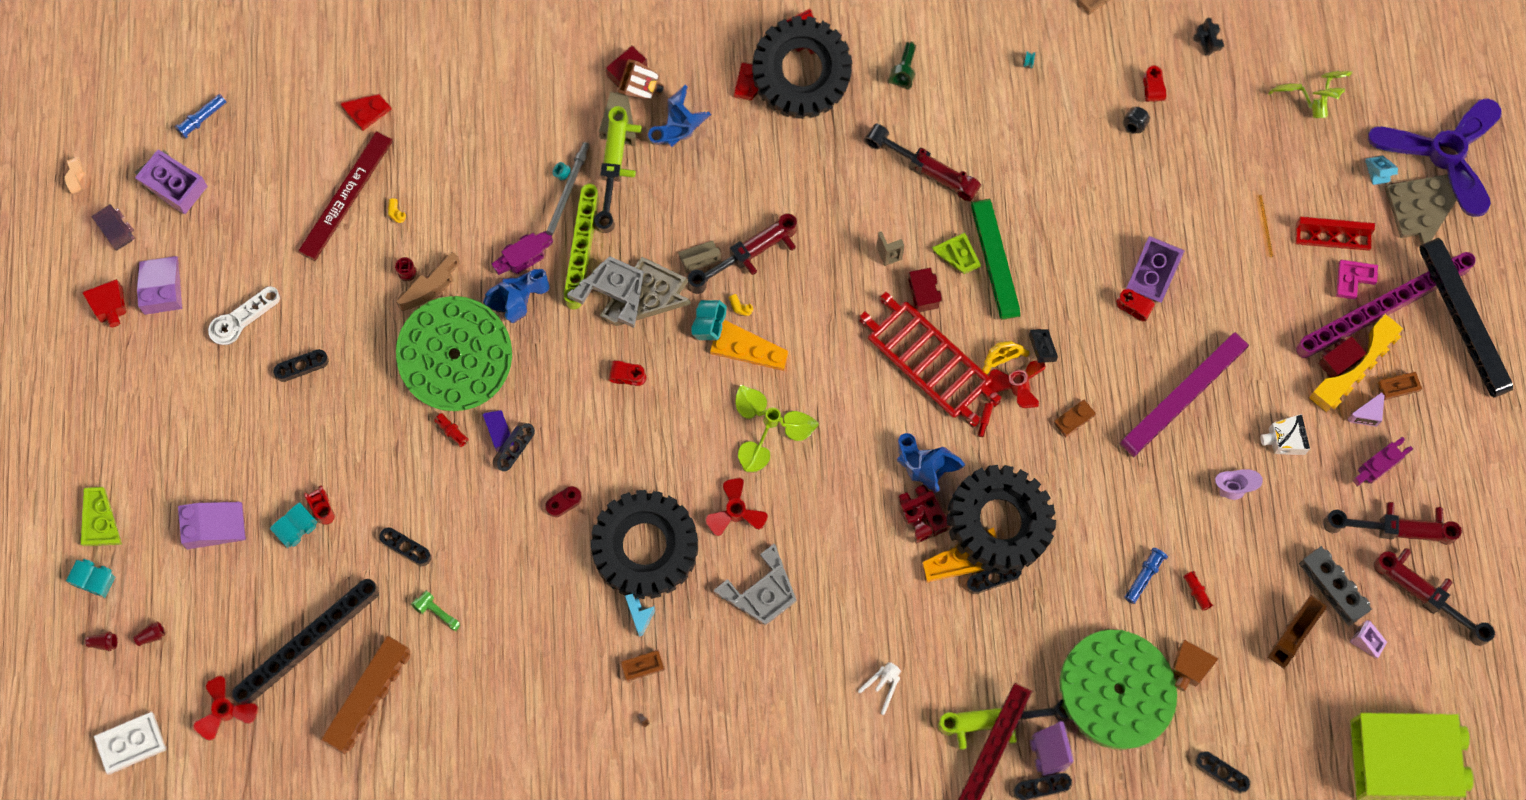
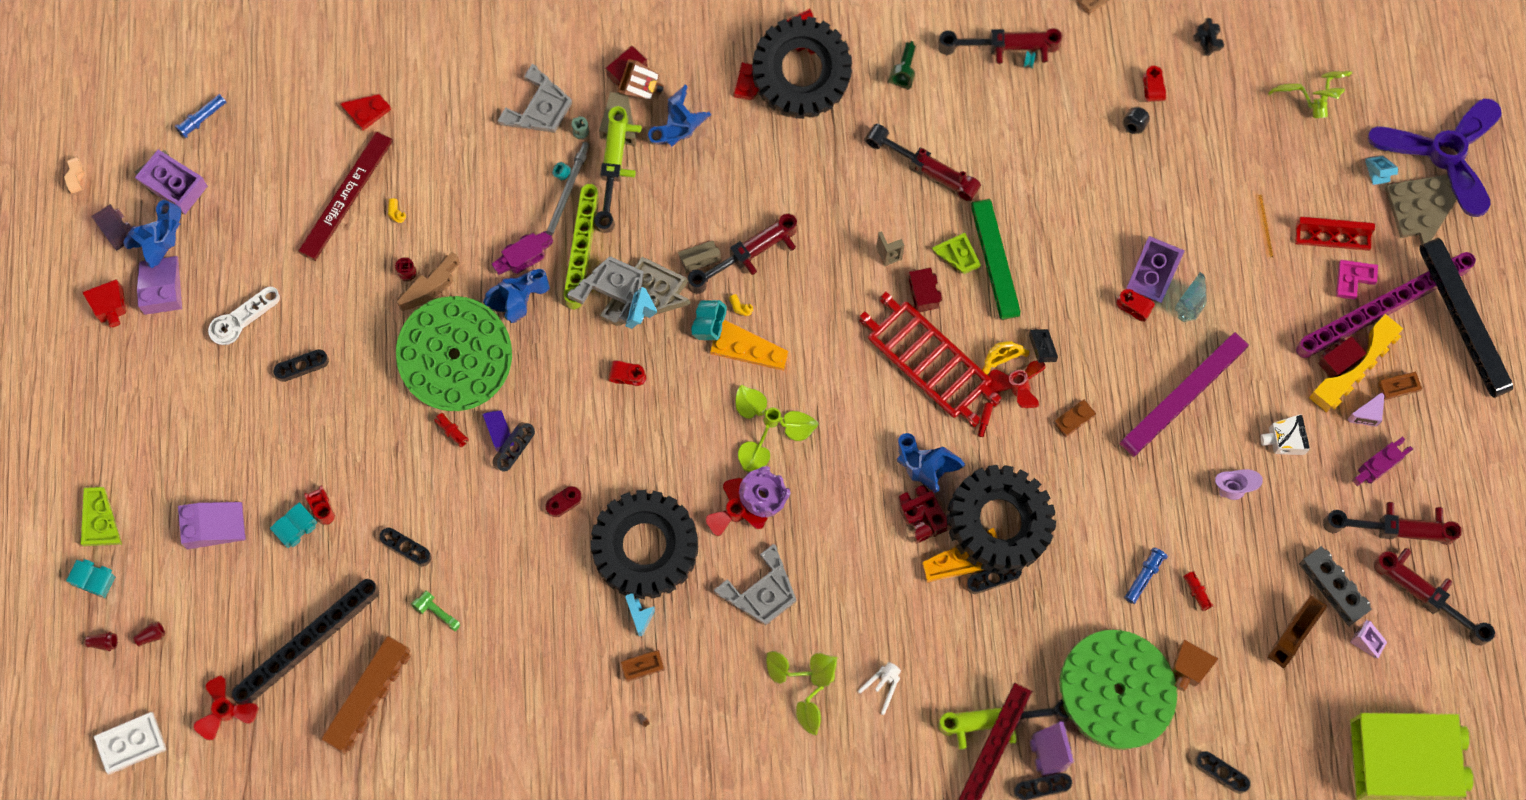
none -> blue piece [123,200,181,268]
none -> light grey wing [498,64,572,133]
none -> sand green bush [571,116,589,139]
none -> medium azure slope [625,287,657,329]
none -> medium lavender plate [739,466,790,517]
none -> lime plant [766,651,837,735]
none -> piece [938,28,1063,64]
none -> clear light blue slope [1174,272,1207,322]

